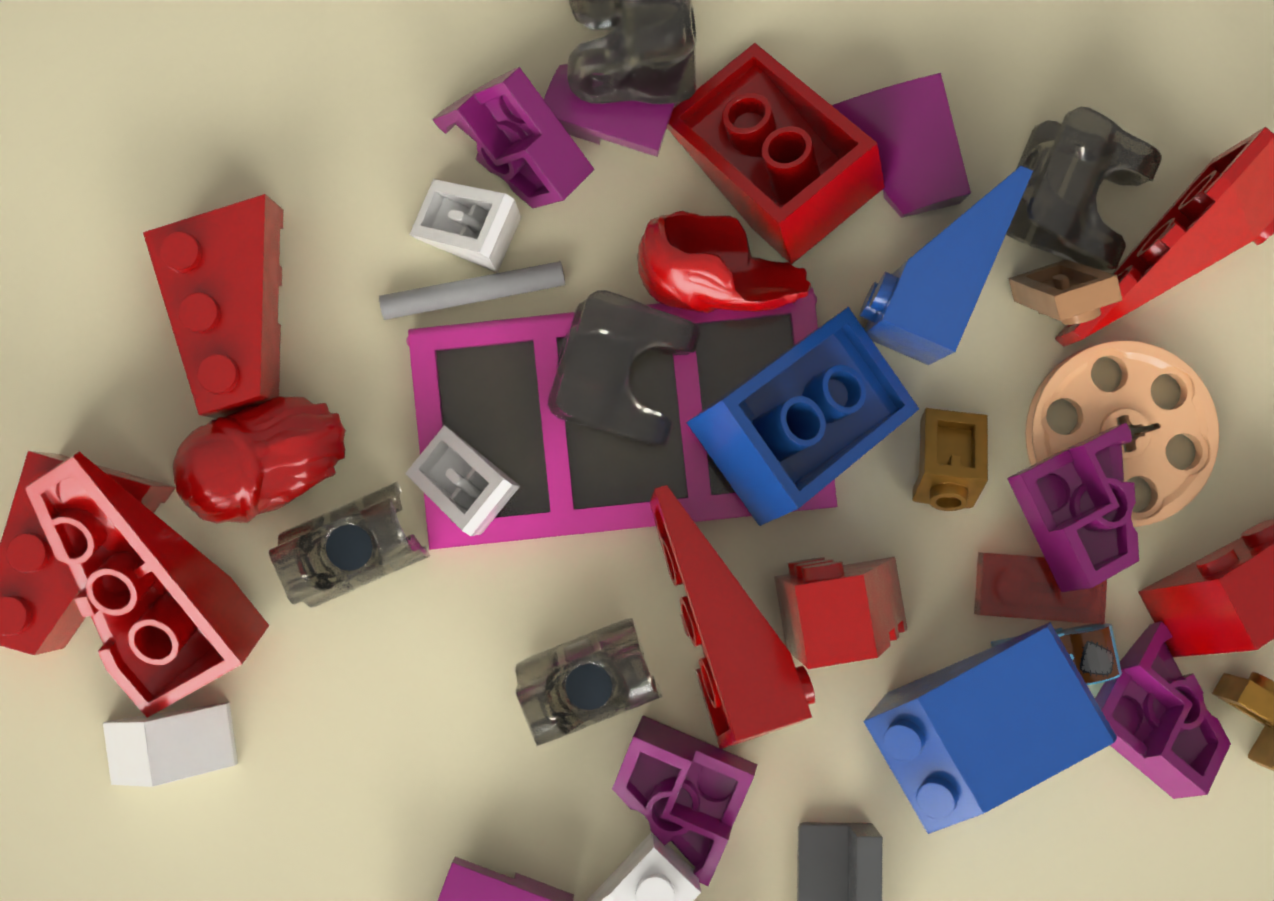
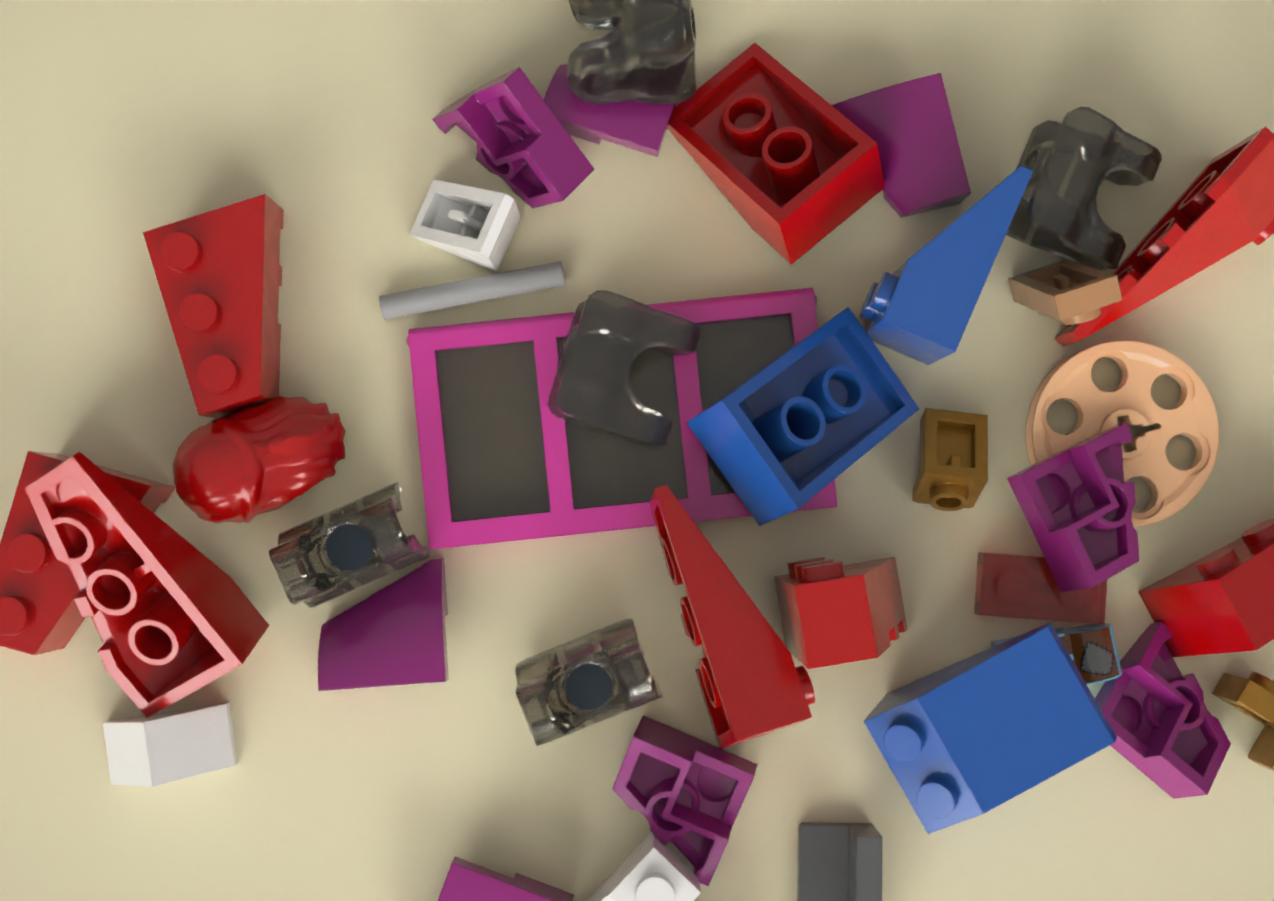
white slope [405,425,520,536] -> none
red hair [637,211,811,313] -> none
none -> magenta slope [318,558,449,691]

